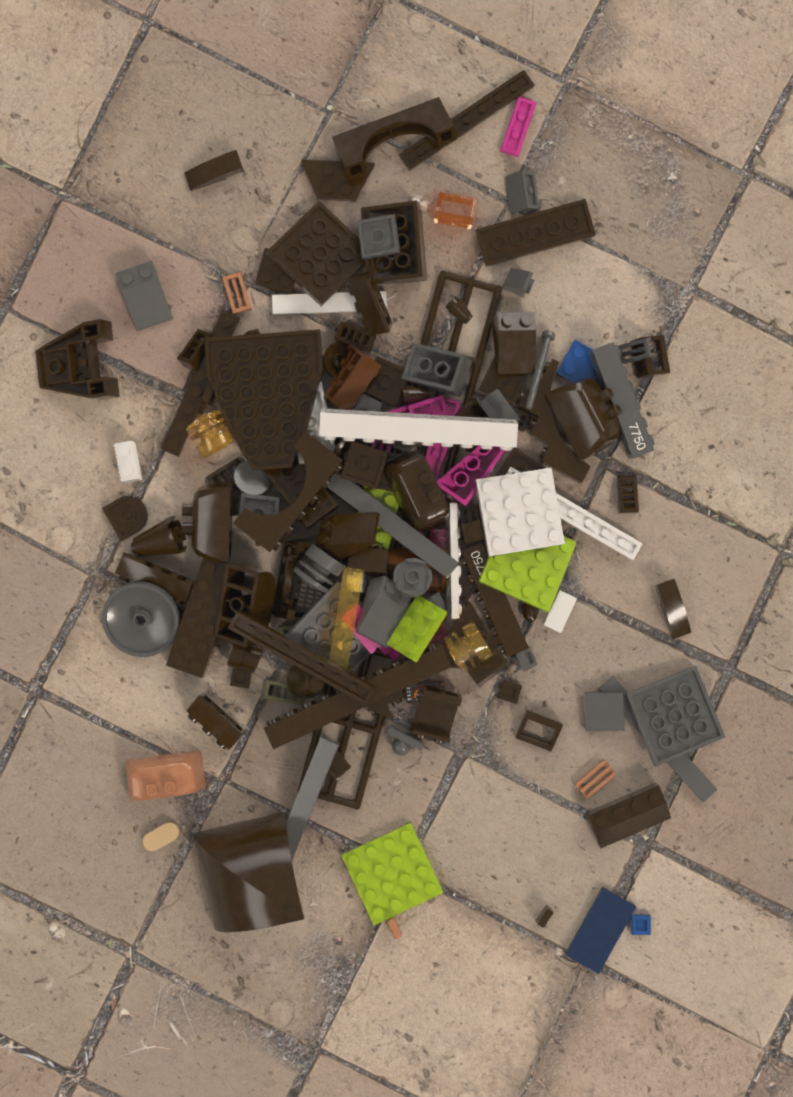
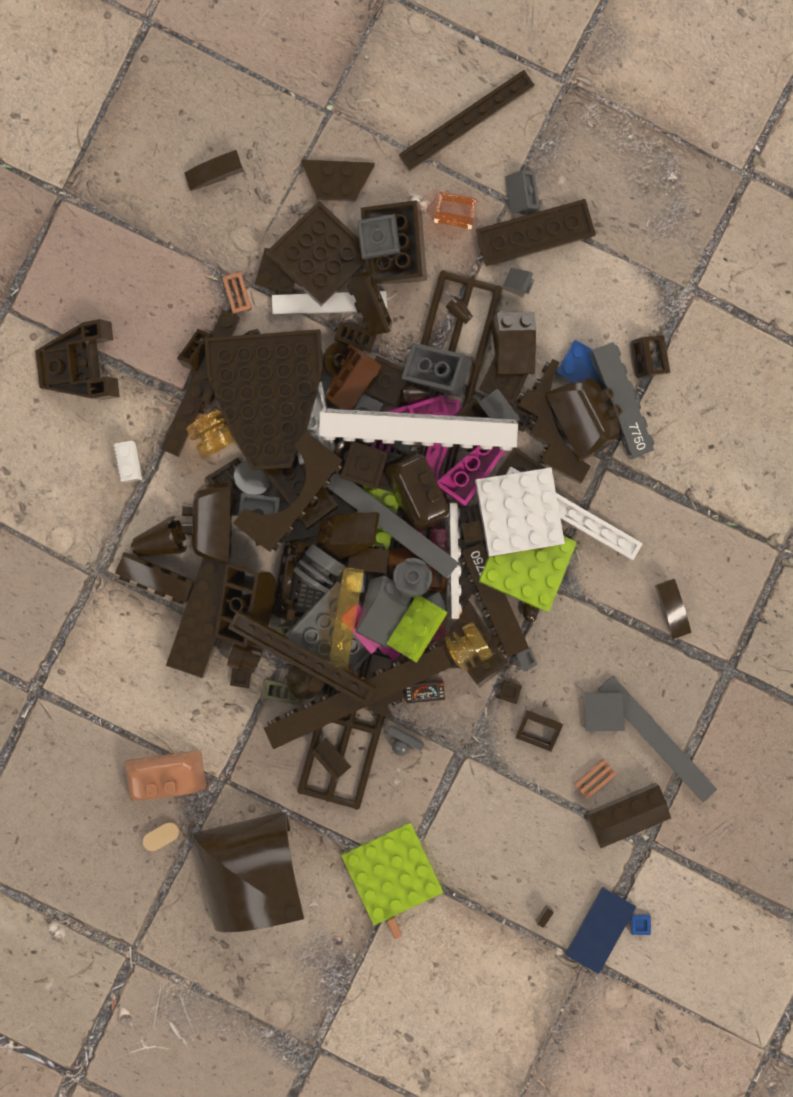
dark brown tile [102,496,148,541] -> none
dark grey dish [102,581,180,657] -> none
dark grey slope [116,261,173,331] -> none
dark brown slope [186,693,246,750] -> none
dark grey tile [287,736,340,861] -> none
dark brown arch [332,97,457,180] -> none
dark brown panel [412,685,462,743] -> none
dark pink tile [500,97,537,158] -> none
dark grey bar [525,330,555,410] -> none
white tile [543,590,577,633] -> none
dark brown slope [617,475,639,514] -> none
dark grey tile [618,337,654,364] -> none
dark grey plate [625,666,725,766] -> none

